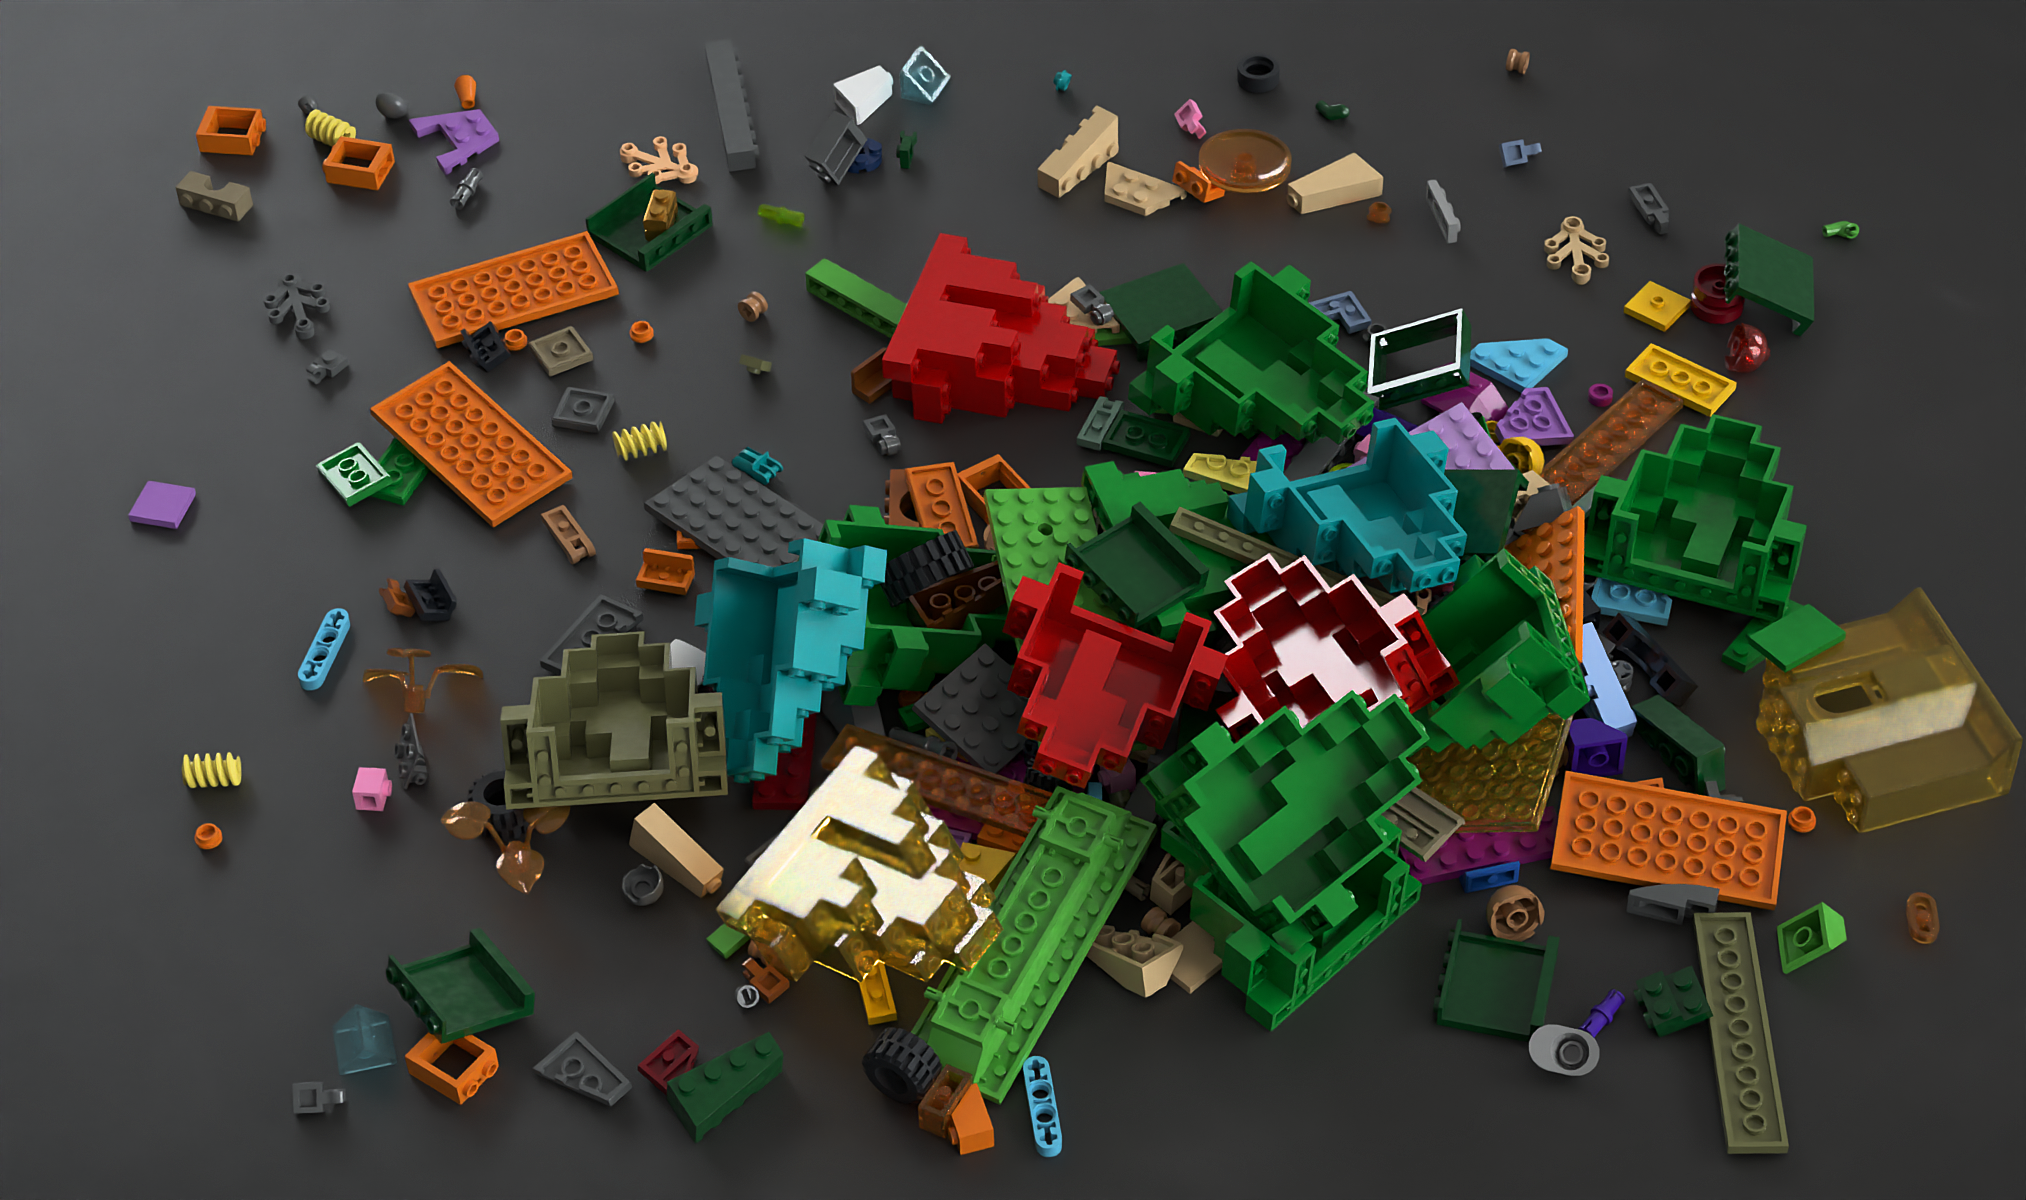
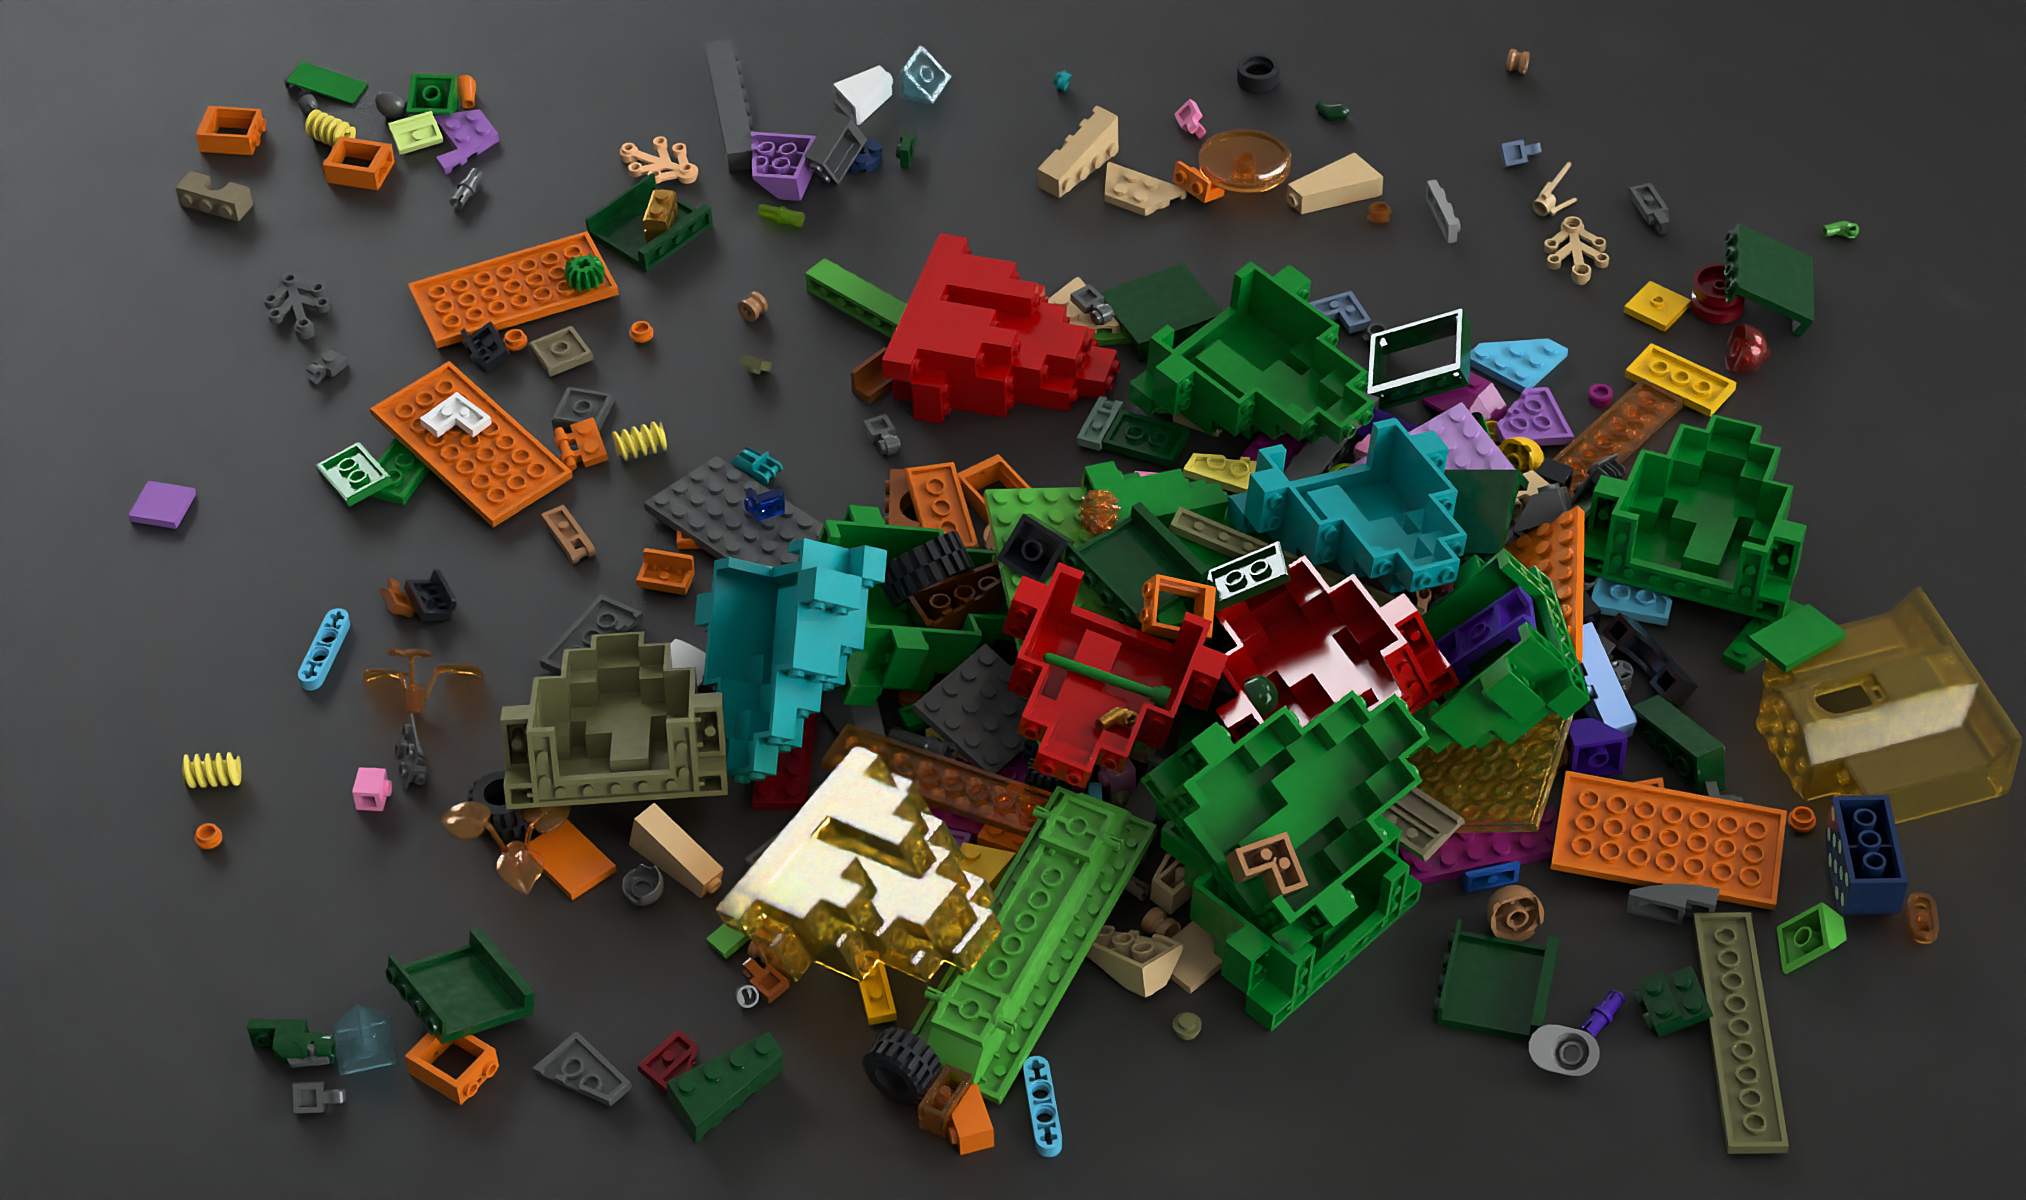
none -> dark green plate [247,1019,336,1068]
none -> green piece [284,61,368,105]
none -> yellowish green plate [388,111,443,155]
none -> green slope [406,74,458,115]
none -> white plate [420,392,491,438]
none -> orange tile [522,819,617,900]
none -> orange plate [554,417,609,471]
none -> green gear [564,253,605,292]
none -> clear blue bracket [744,487,785,522]
none -> medium lavender wedge [751,132,816,201]
none -> black slope [996,513,1075,584]
none -> green piece [1043,652,1172,709]
none -> clear orange gear [1078,489,1121,534]
none -> pearl gold arm [1095,707,1138,731]
none -> orange window [1140,574,1216,643]
none -> olive plate [1173,1012,1202,1040]
none -> dark green tile [1207,541,1291,612]
none -> medium nougat brick [1225,832,1308,899]
none -> dark green hair [1244,674,1279,717]
none -> dark purple piece [1434,585,1537,683]
none -> tan plant [1532,162,1577,216]
none -> black panel [1536,457,1574,491]
none -> dark grey hinge [1571,453,1626,504]
none -> dark blue brick [1826,795,1908,915]

